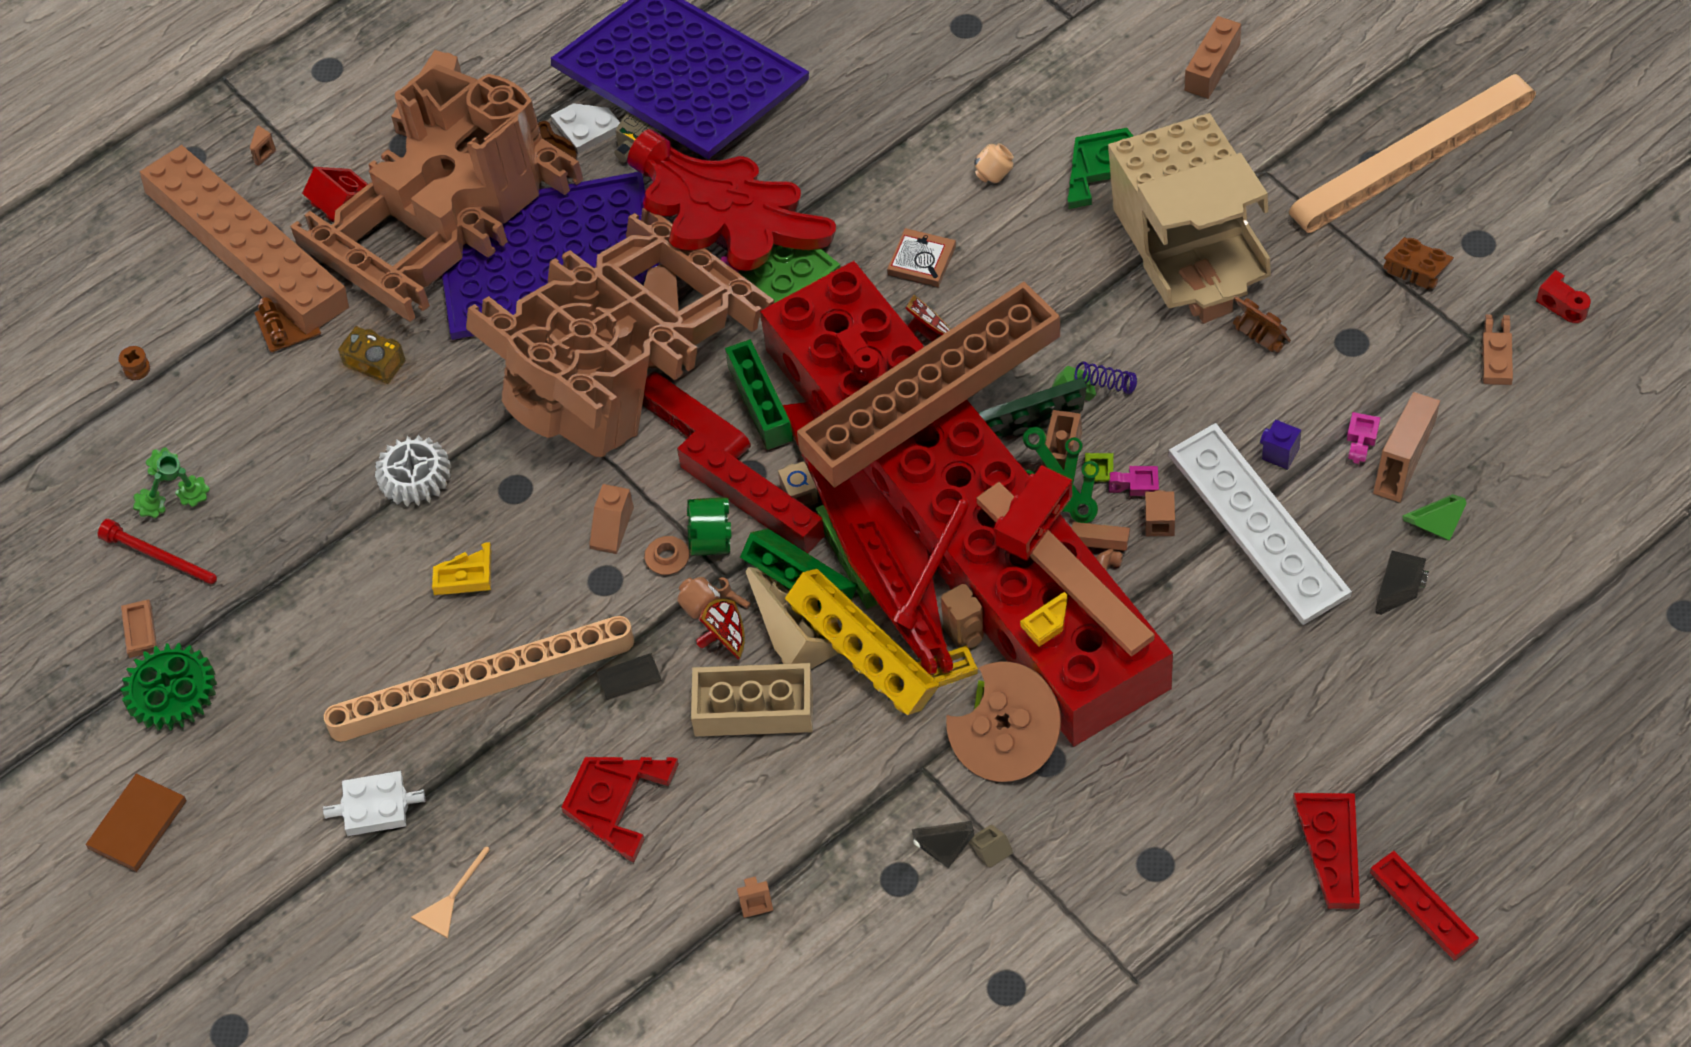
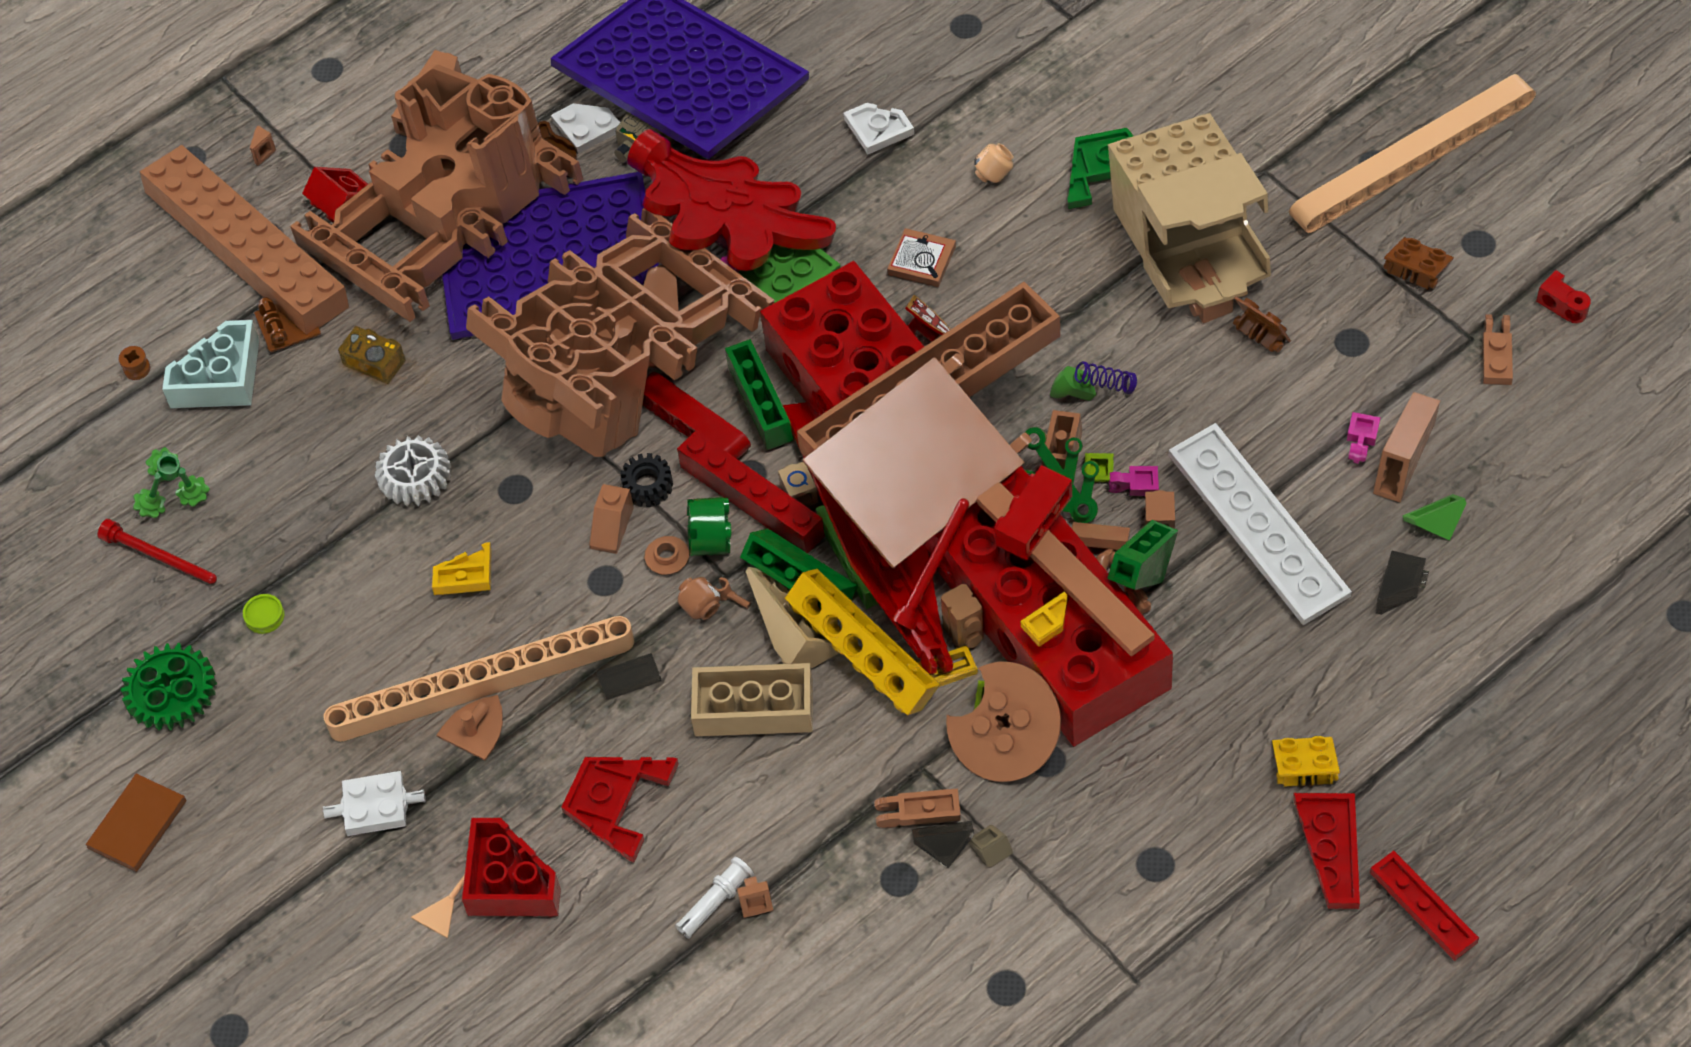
nougat tile [121,599,157,658] -> none
shield [696,599,745,659] -> none
red leg [836,322,879,381] -> none
dark green plate [978,377,1087,440] -> none
nougat brick [1185,16,1241,99] -> none
dark purple brick [1260,419,1301,470] -> none
none -> light aqua brick [162,320,259,408]
none -> lime piece [243,594,285,634]
none -> nougat shield [436,695,503,760]
none -> red brick [462,818,561,916]
none -> black tyre [620,453,673,507]
none -> white pin [675,857,754,939]
none -> nougat flag [802,353,1032,568]
none -> white plate [844,103,914,154]
none -> nougat hinge [874,788,961,828]
none -> green slope [1107,520,1178,590]
none -> nougat piece [1124,586,1151,615]
none -> yellow hinge [1272,736,1340,787]

